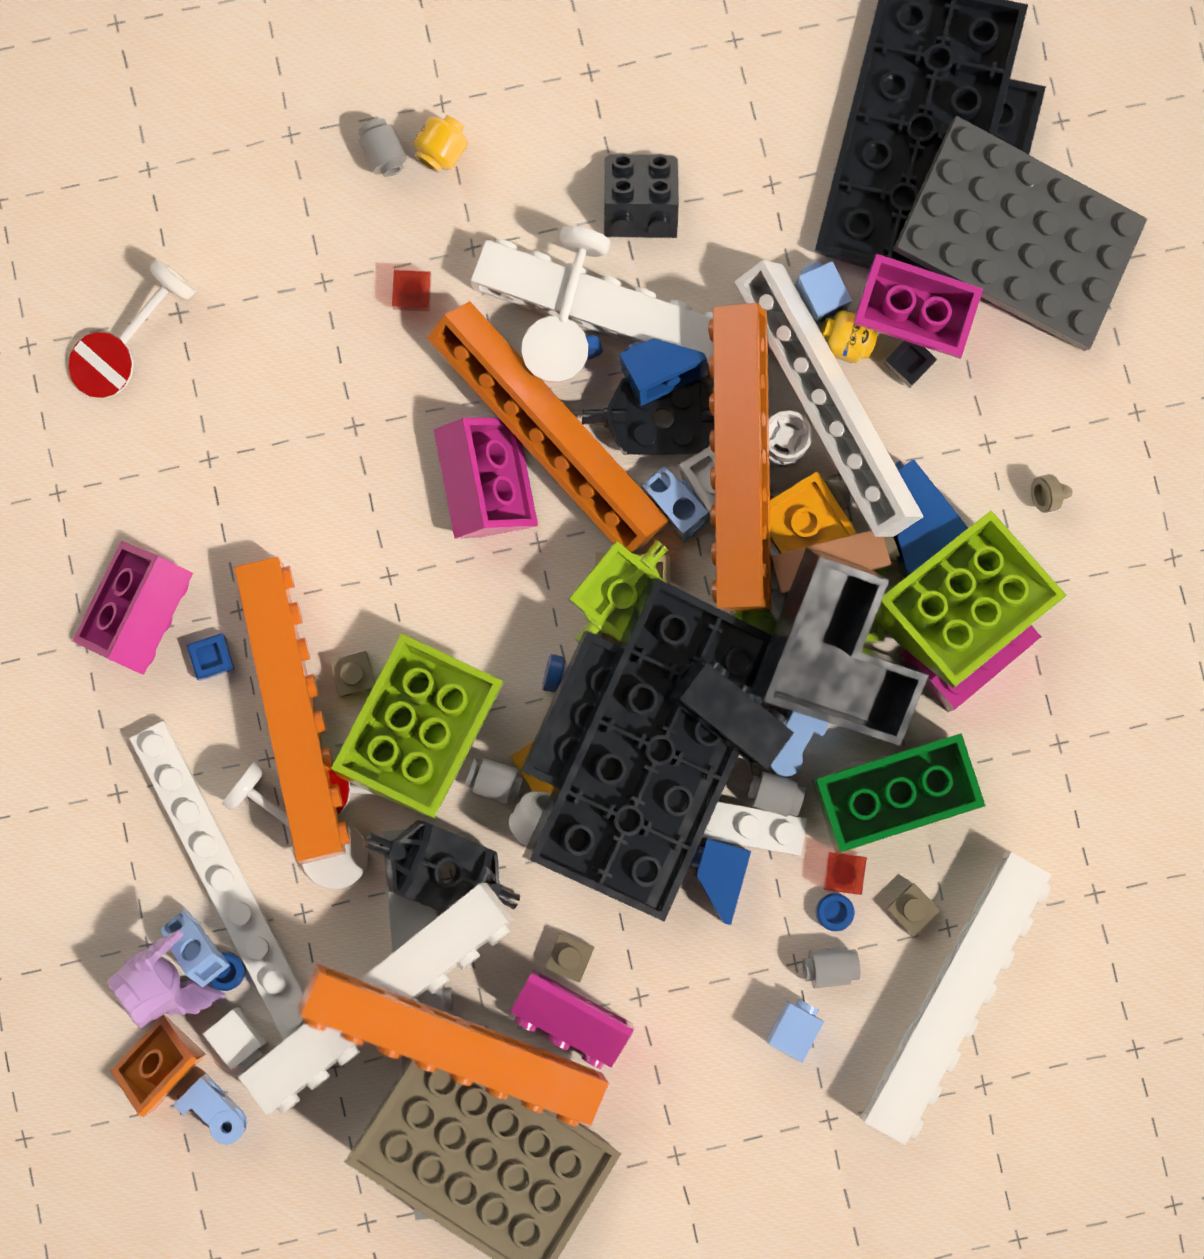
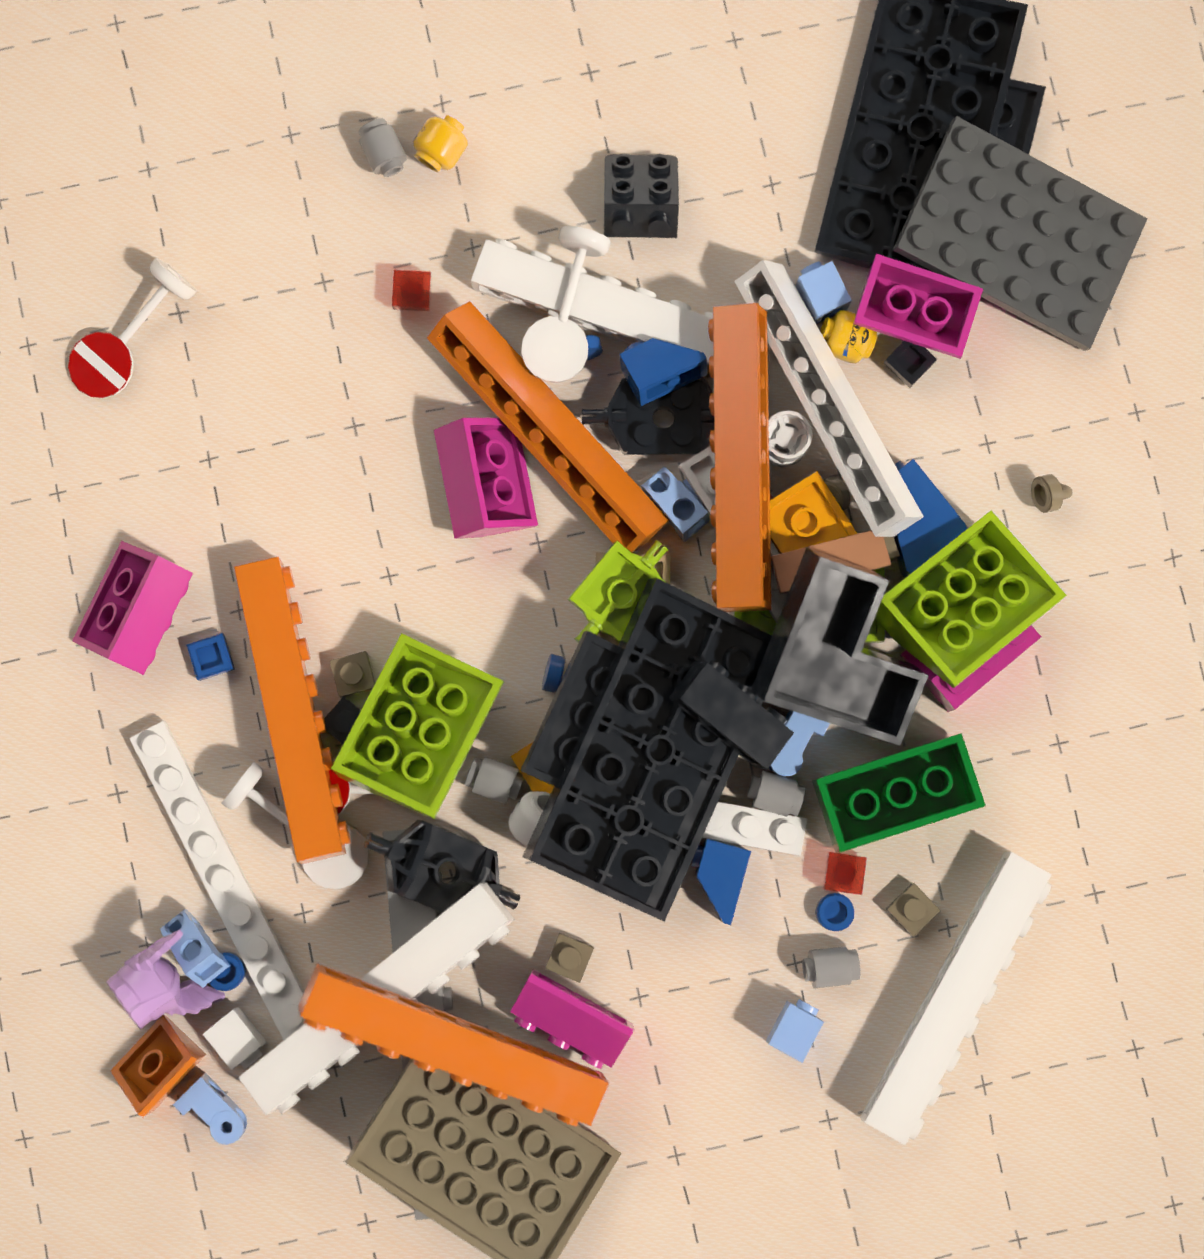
none -> black plate [324,696,361,745]

